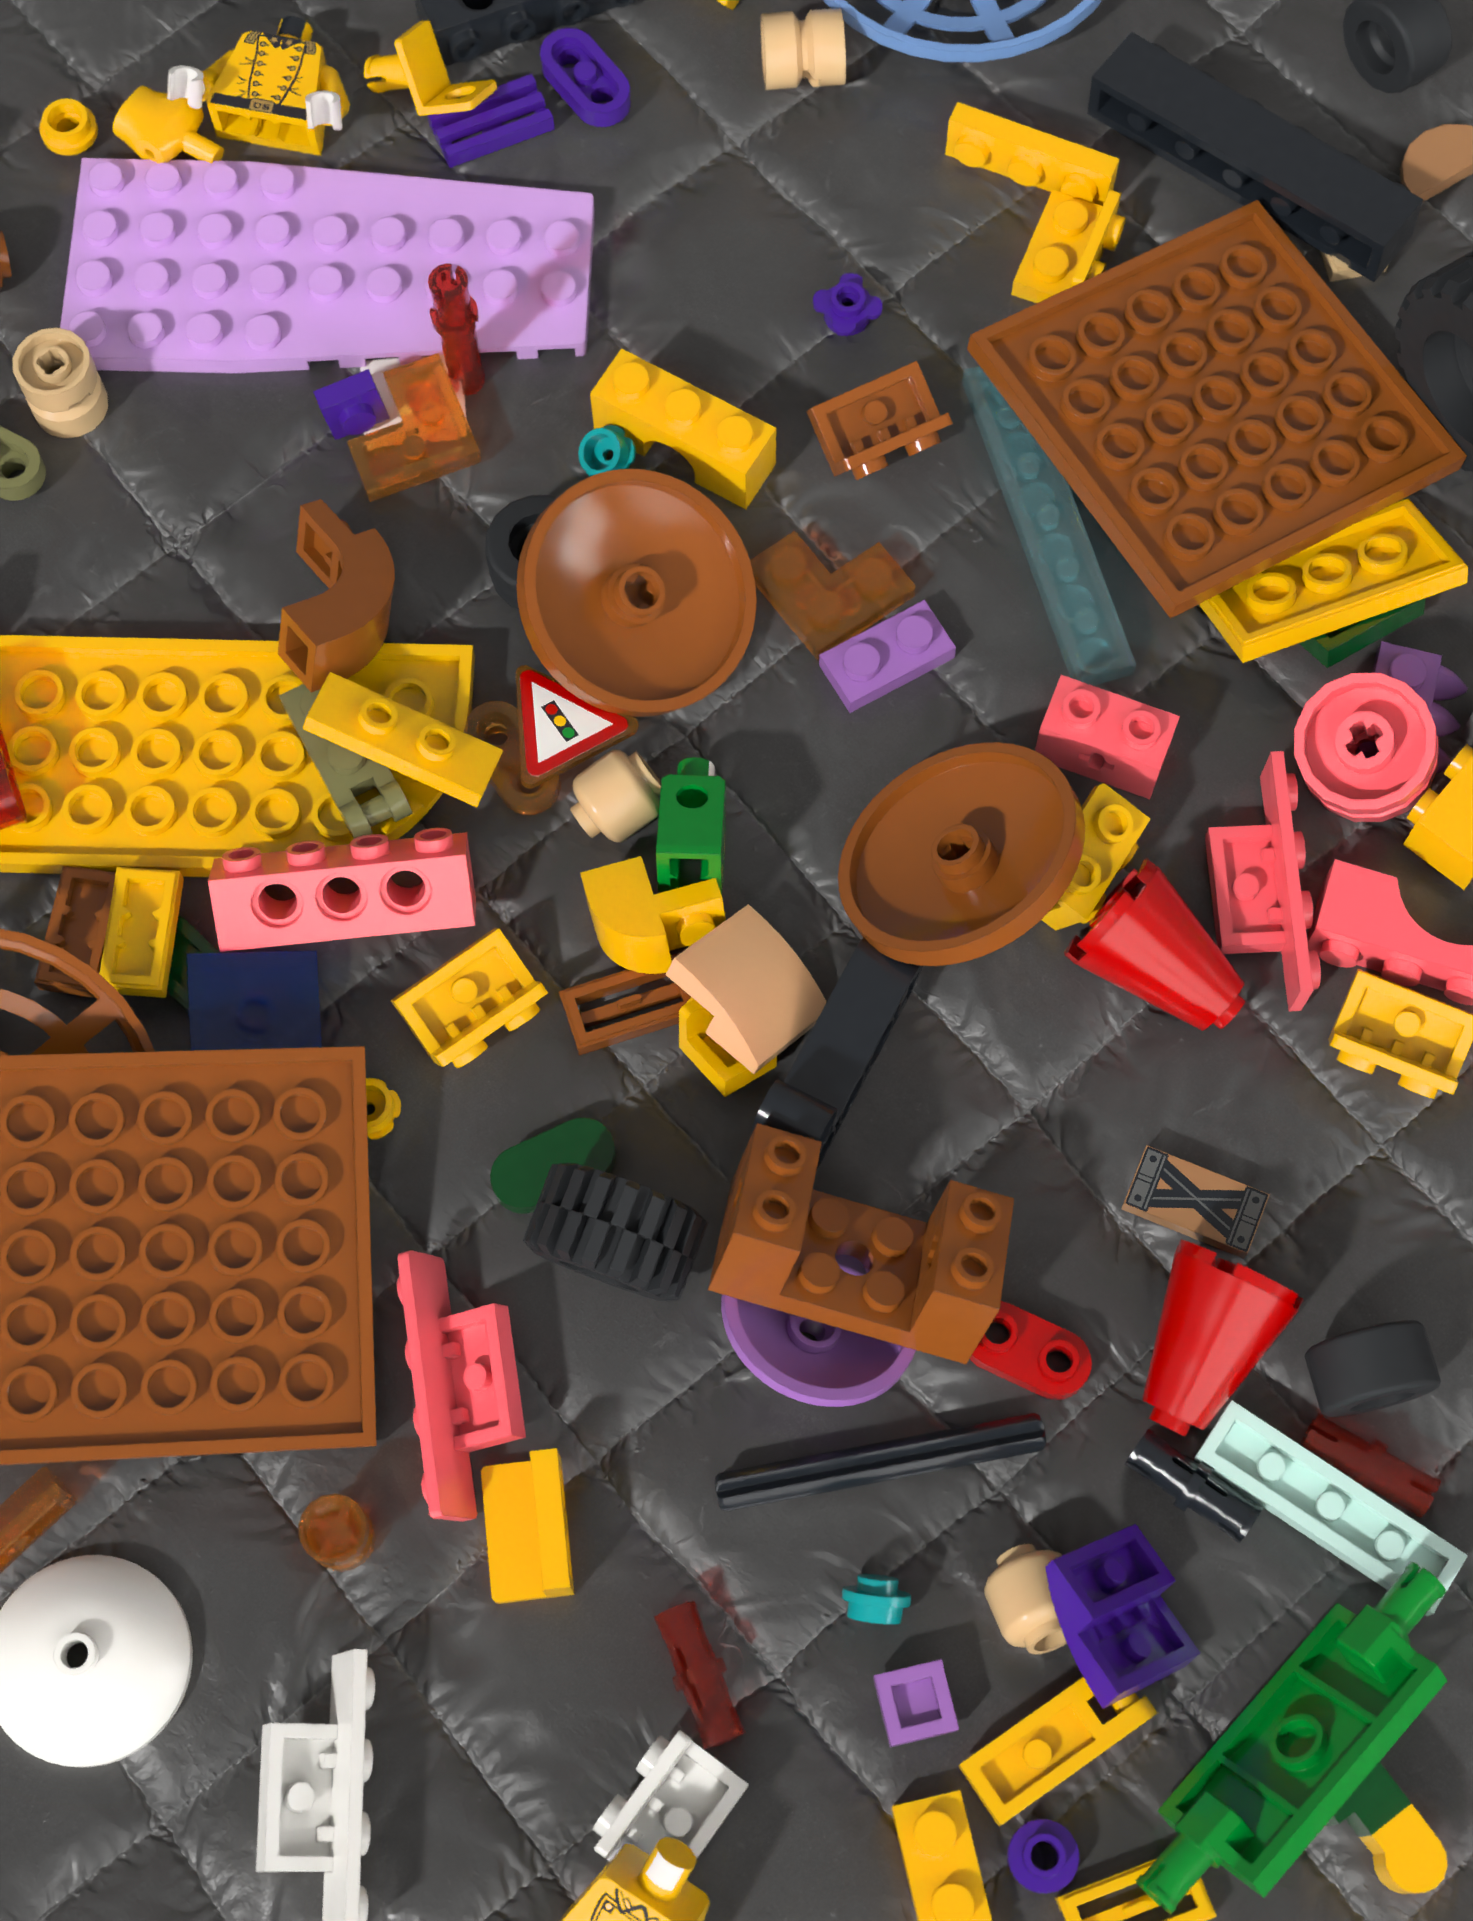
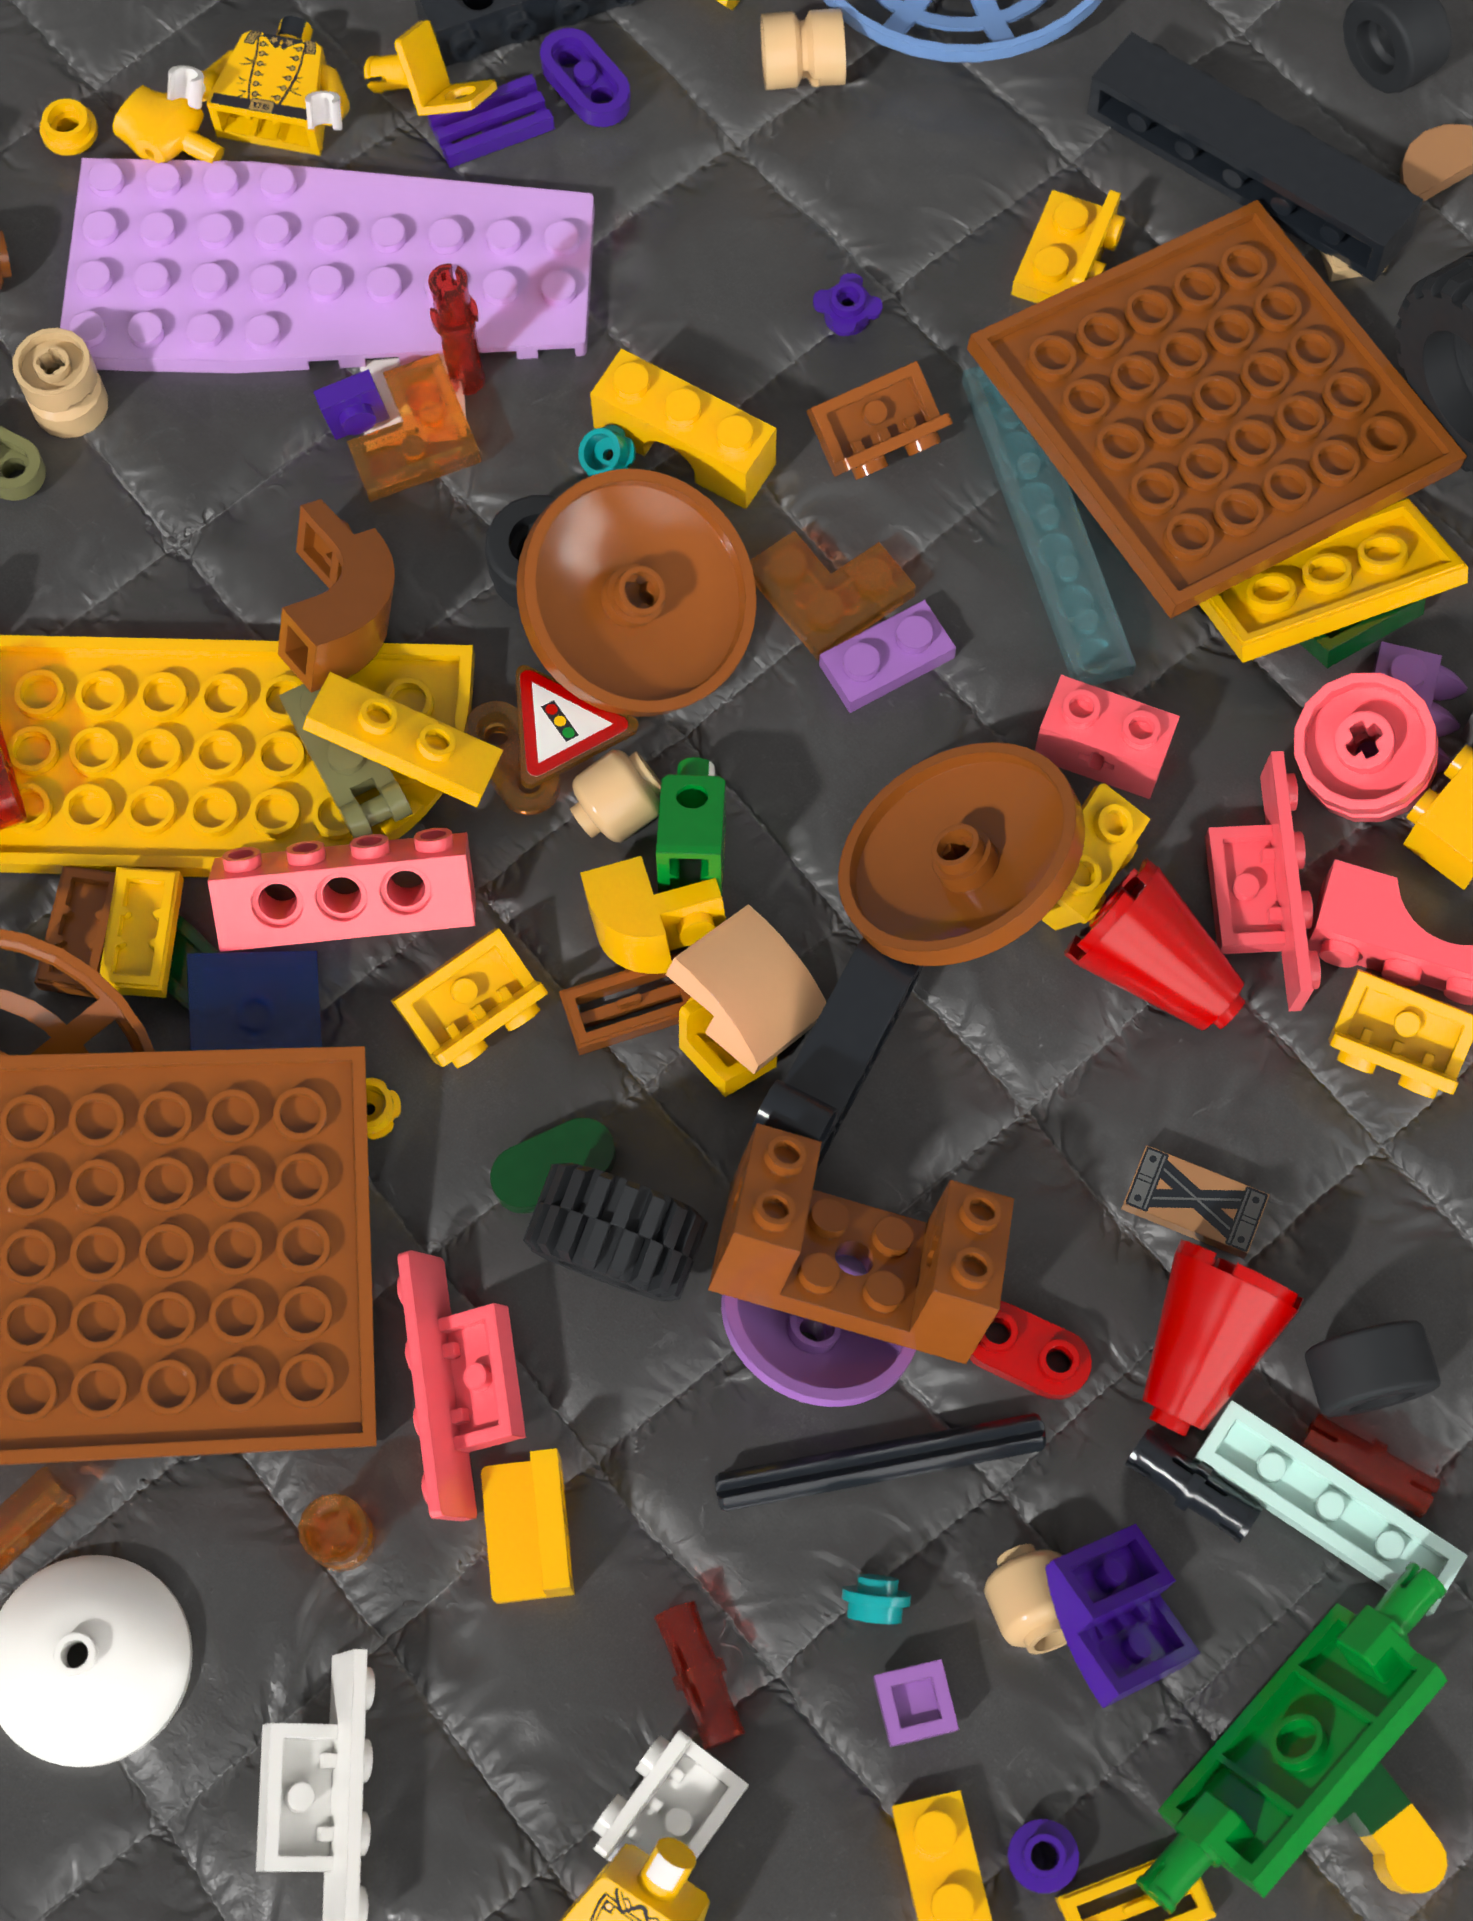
yellow plate [945,102,1120,206] -> none
yellow plate [958,1677,1158,1826] -> none

